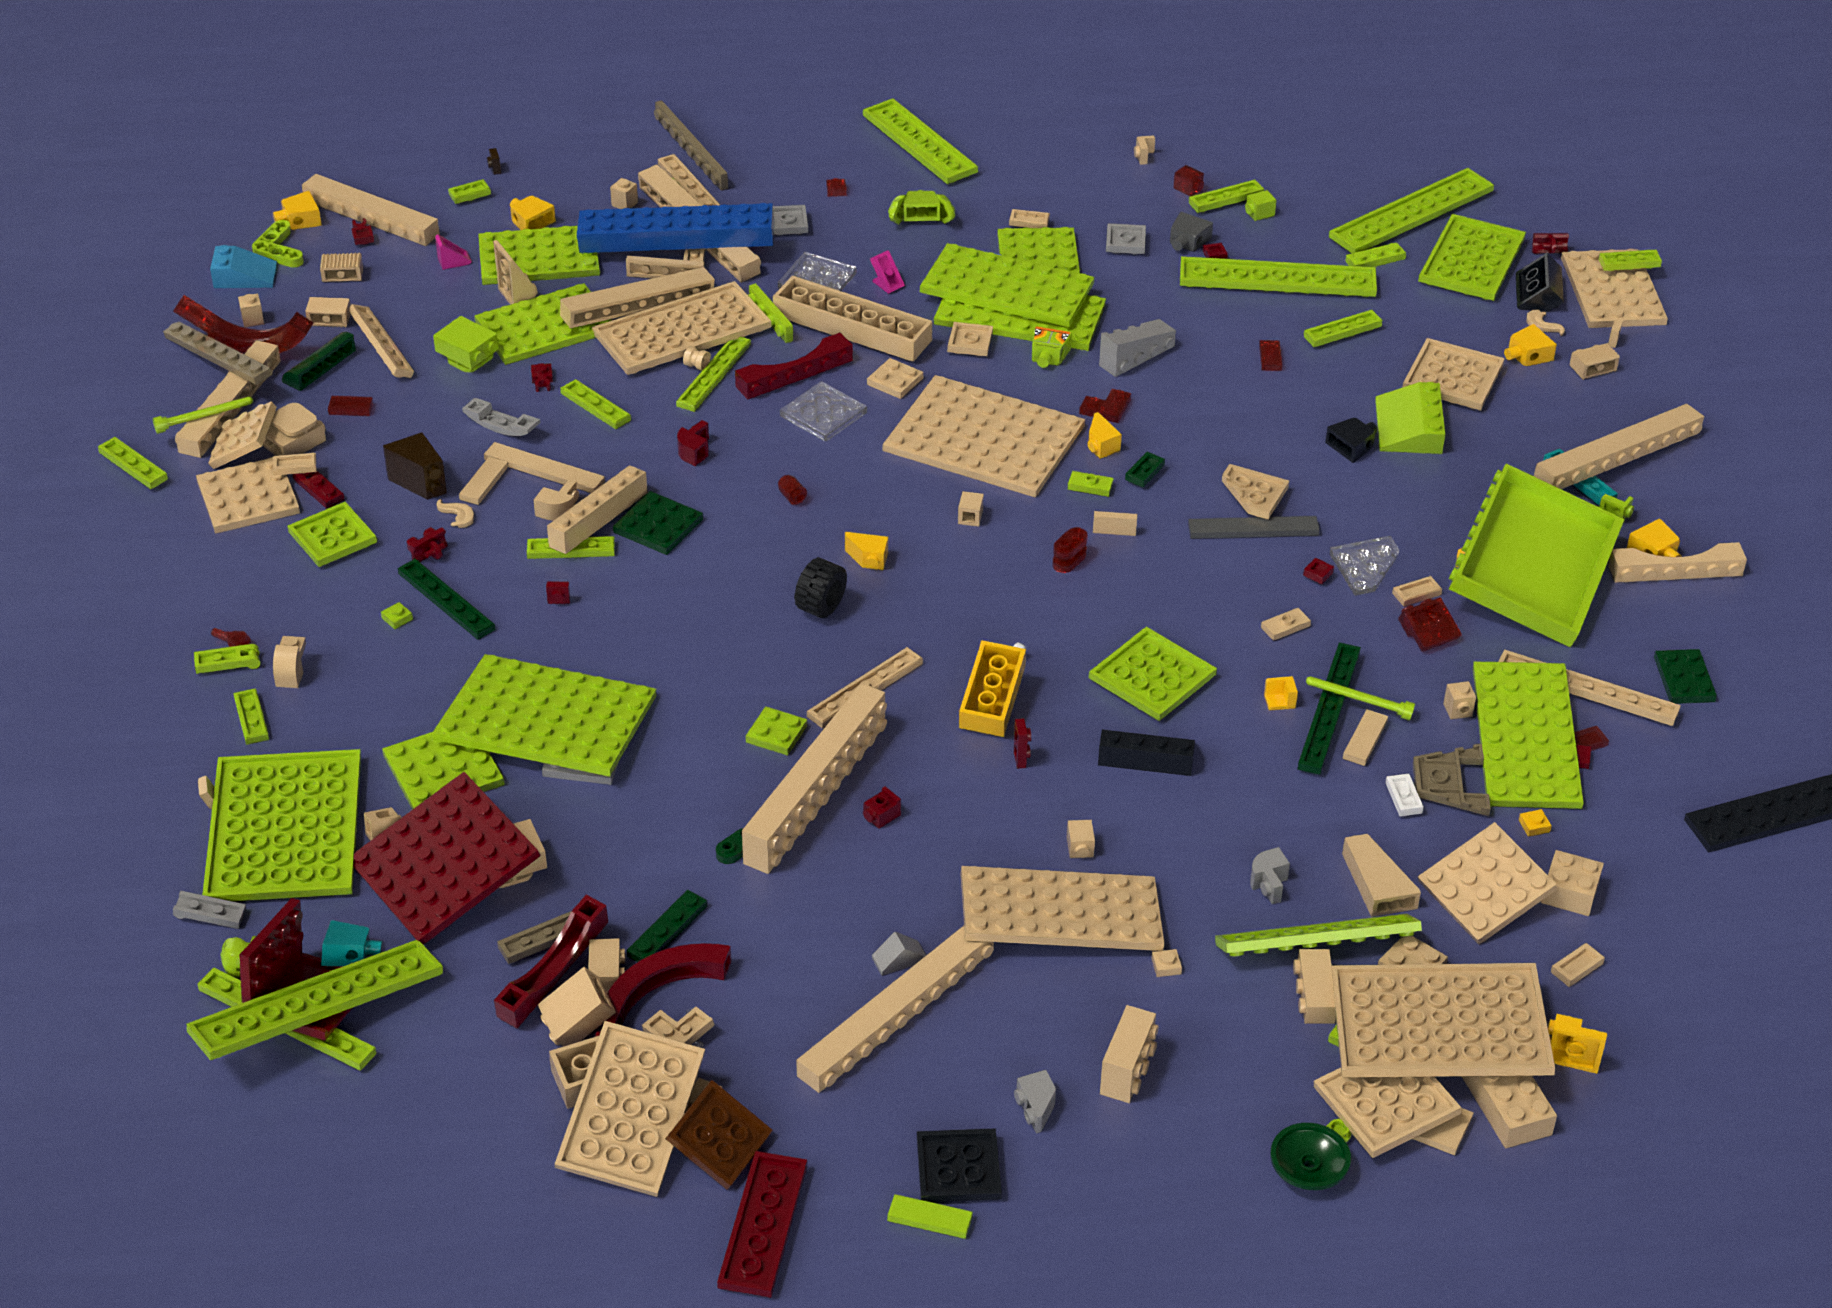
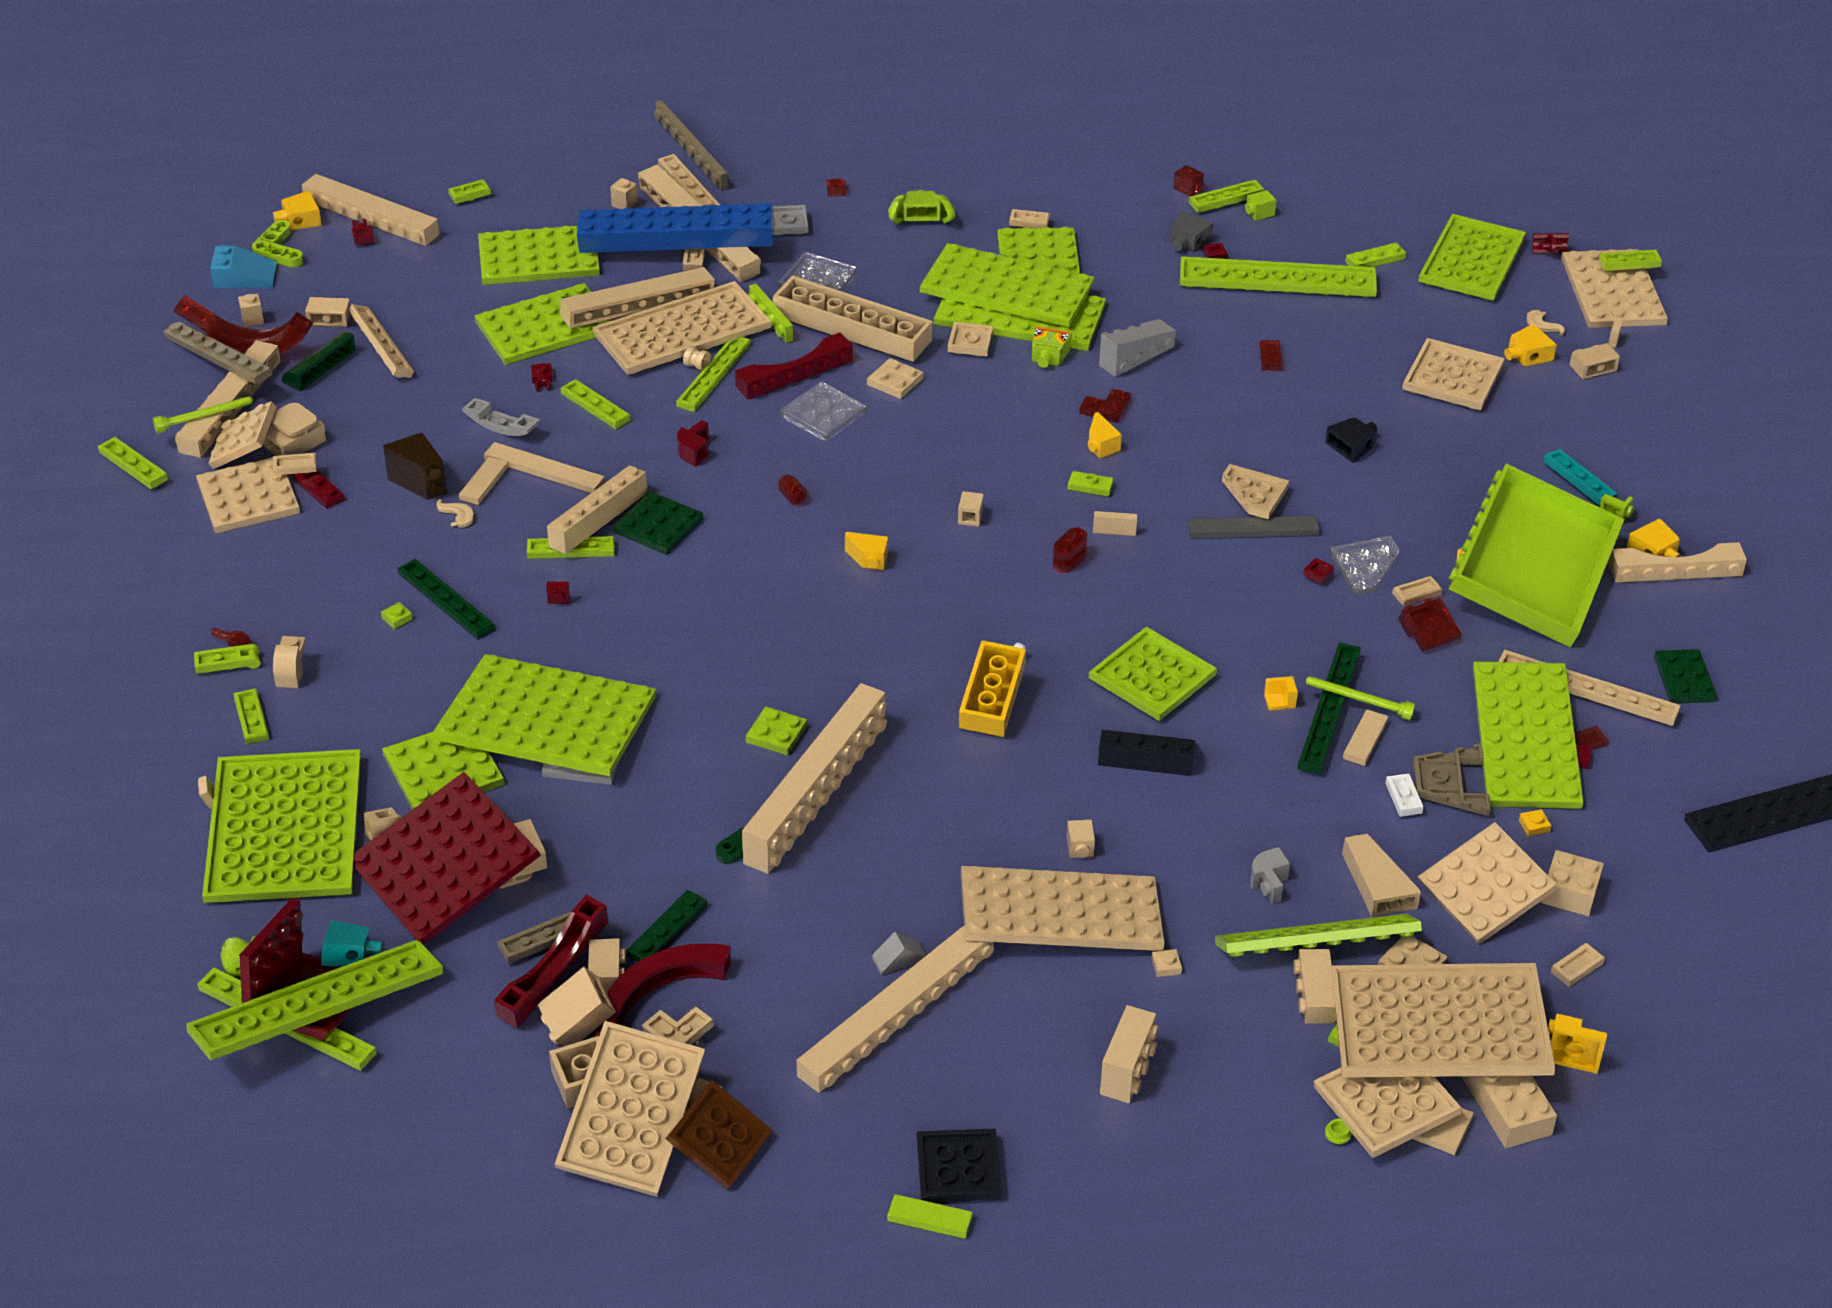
light grey hinge [173,891,246,929] -> none
lime plate [287,502,377,567] -> none
tan brick [320,253,363,282] -> none
clear red tile [328,396,373,416] -> none
dark red hips [407,527,448,562] -> none
lime brick [433,316,498,372] -> none
dark pink slope [435,234,472,270] -> none
dark brown plate [486,148,501,175] -> none
tan slope [493,240,538,305] -> none
yellow torso [510,196,556,230] -> none
tan brick [533,479,579,521] -> none
tan plate [626,256,705,278] -> none
dark red plate [717,1151,807,1298] -> none
black tyre [794,557,847,619] -> none
tan tile [807,647,923,729] -> none
lime plate [863,98,978,184] -> none
dark red brick [863,786,901,829] -> none
dark pink slope [870,250,905,294] -> none
tan plate [883,375,1085,498] -> none
dark red plate [1013,718,1031,769] -> none
light grey slope [1014,1070,1056,1134] -> none
light grey plate [1106,223,1146,254] -> none
dark green plate [1125,452,1165,487] -> none
tan bracket [1134,135,1155,165] -> none
tan plate [1261,608,1311,641] -> none
dark green dish [1270,1123,1351,1190] -> none
lime plate [1304,310,1383,347] -> none
lime plate [1329,168,1494,253] -> none
lime slope [1375,382,1445,454] -> none
tan brick [1443,681,1476,720] -> none
black slope [1516,252,1564,312] -> none
tan brick [1534,404,1705,490] -> none

